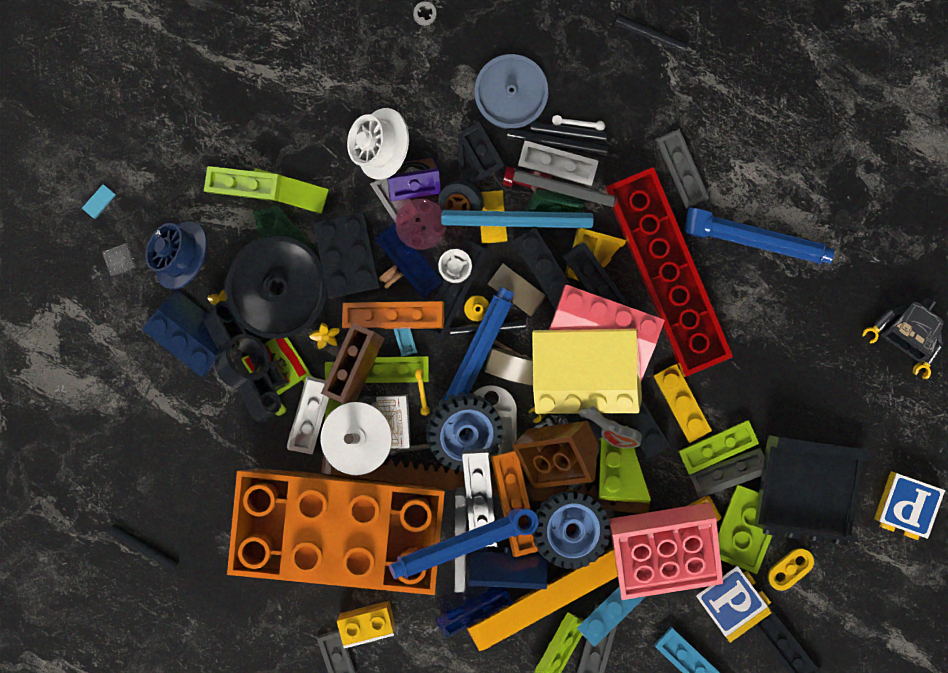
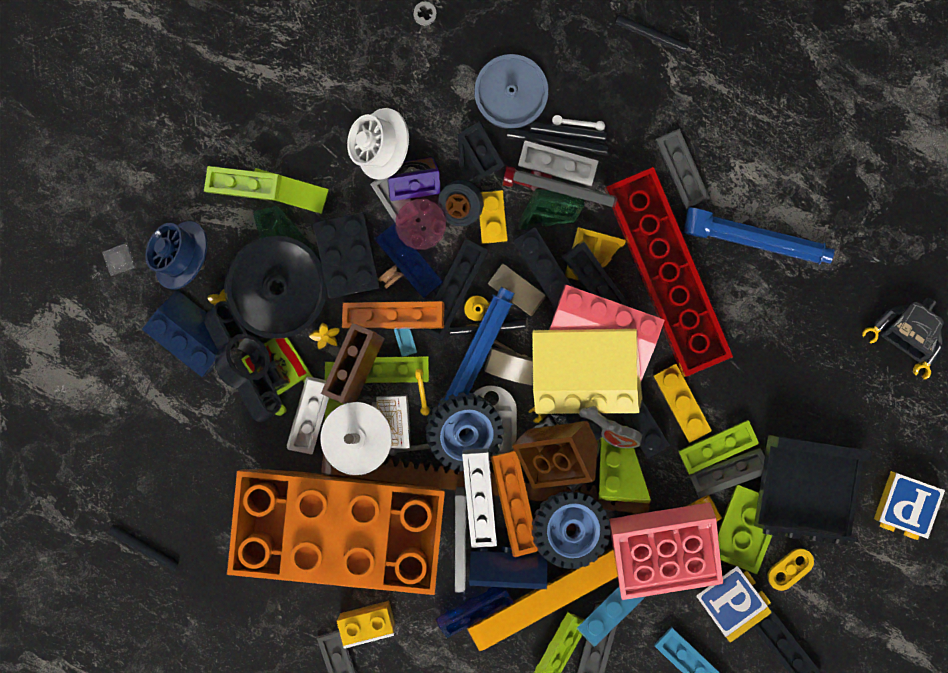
medium azure piece [82,184,116,219] -> none
blue piece [389,508,539,579] -> none
white wheel [438,249,472,283] -> none
dark azure axle [441,210,594,228] -> none

